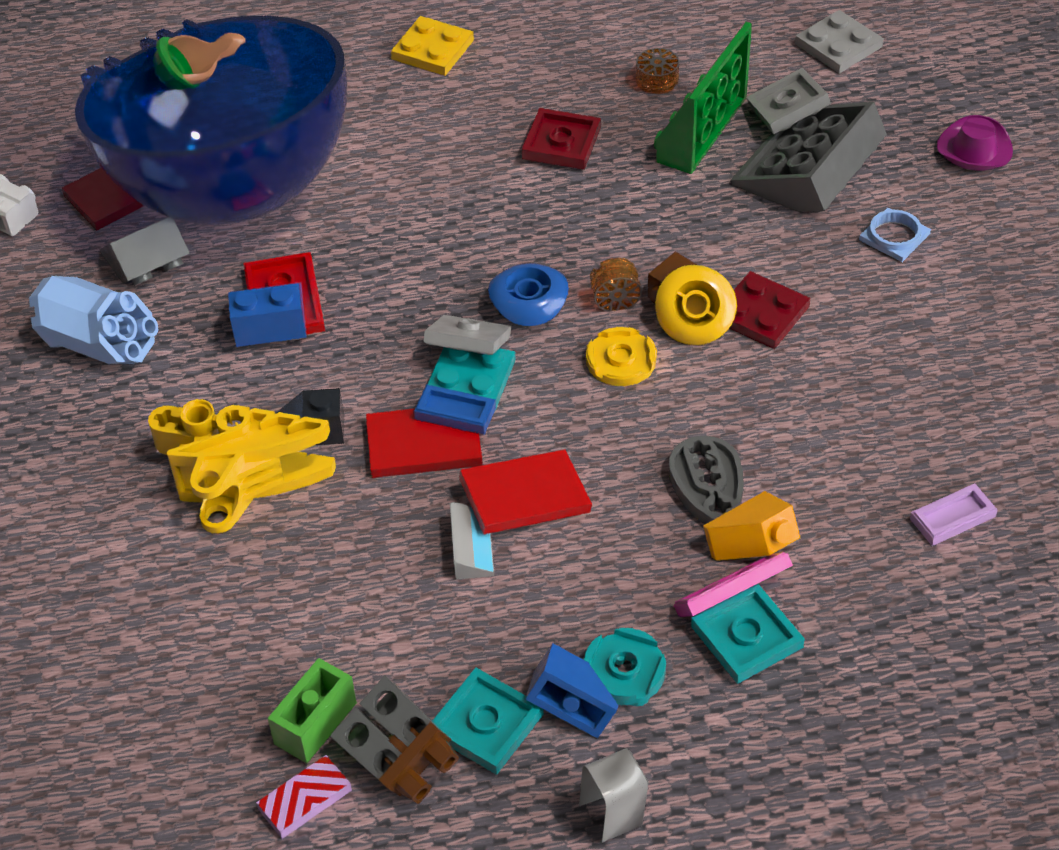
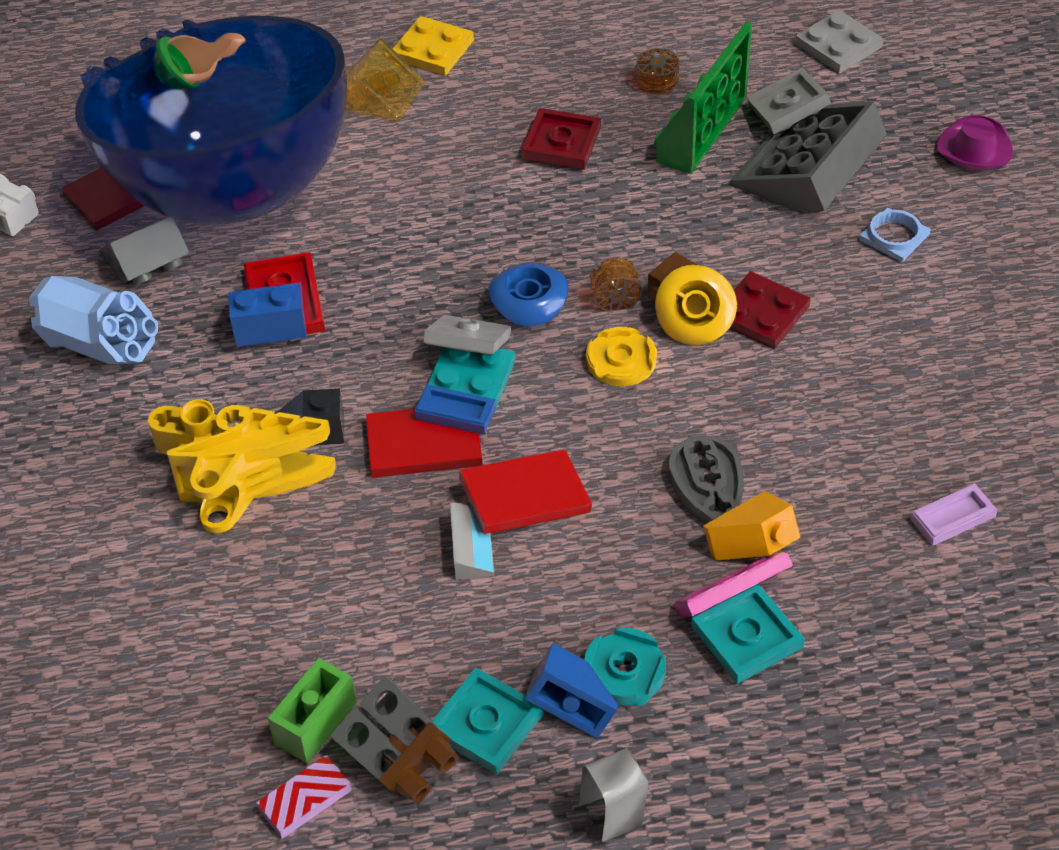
none -> clear yellow slope [334,38,425,122]

